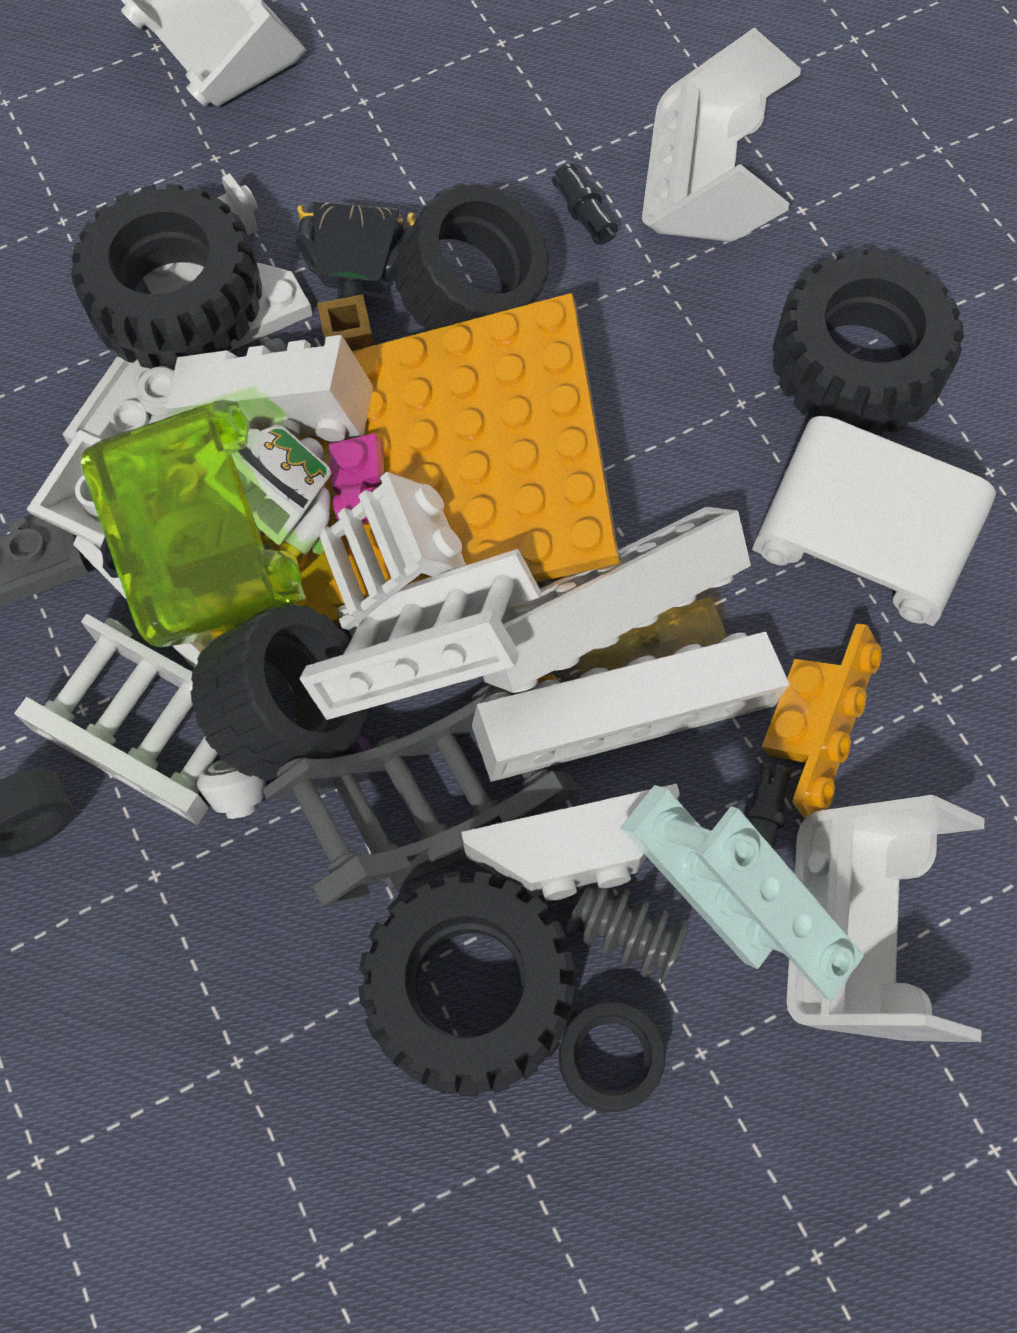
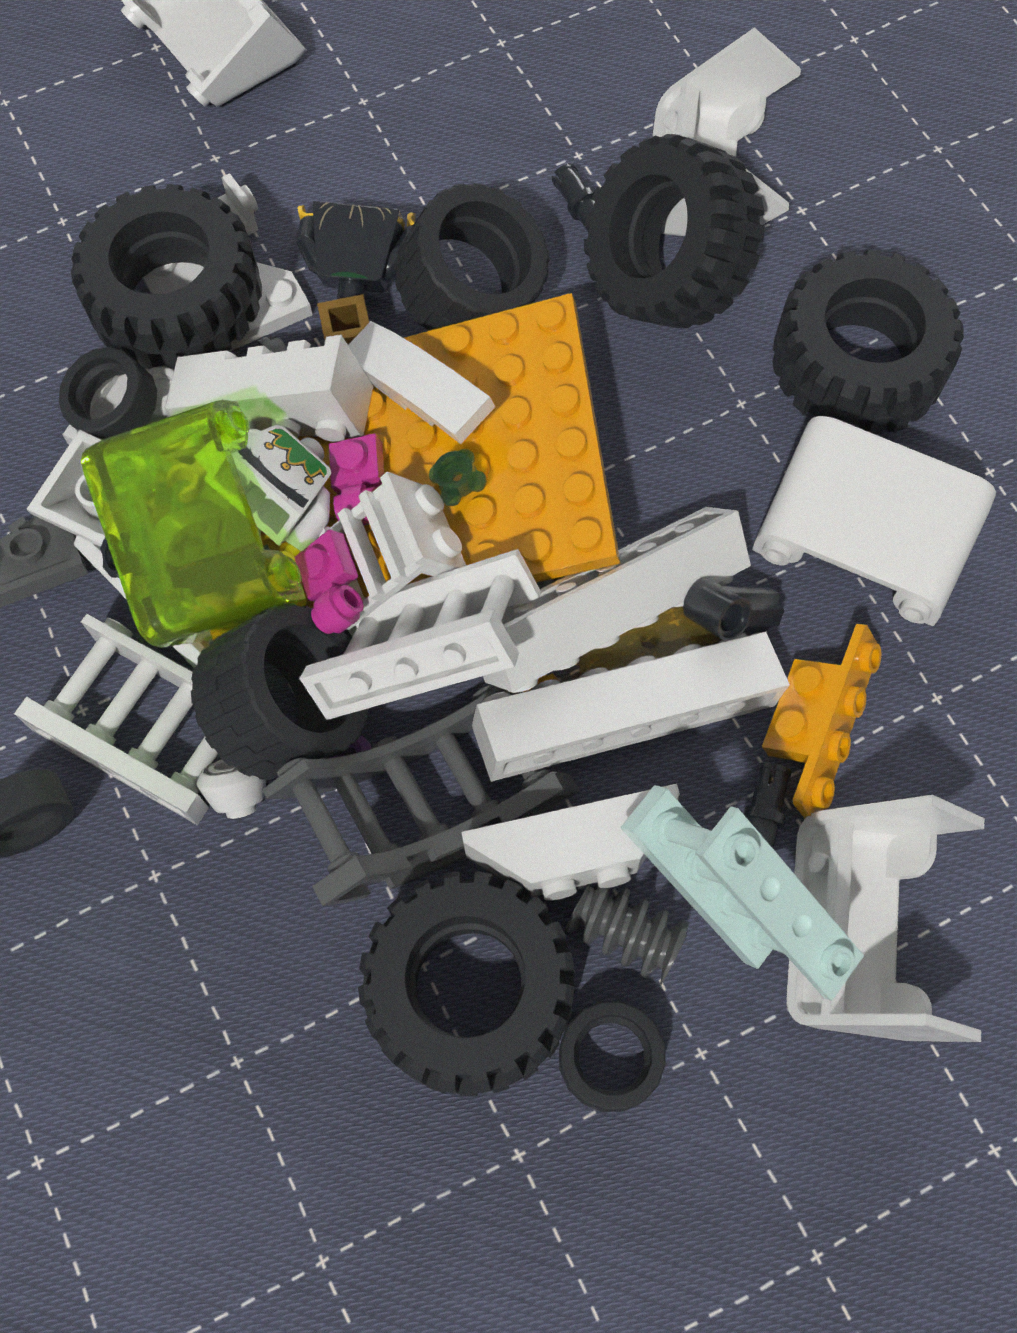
none -> black tyre [58,347,158,445]
none -> dark pink plate [294,529,363,634]
none -> white slope [348,321,495,444]
none -> clear green plate [429,449,487,506]
none -> black tyre [584,134,765,328]
none -> black piece [683,578,785,641]

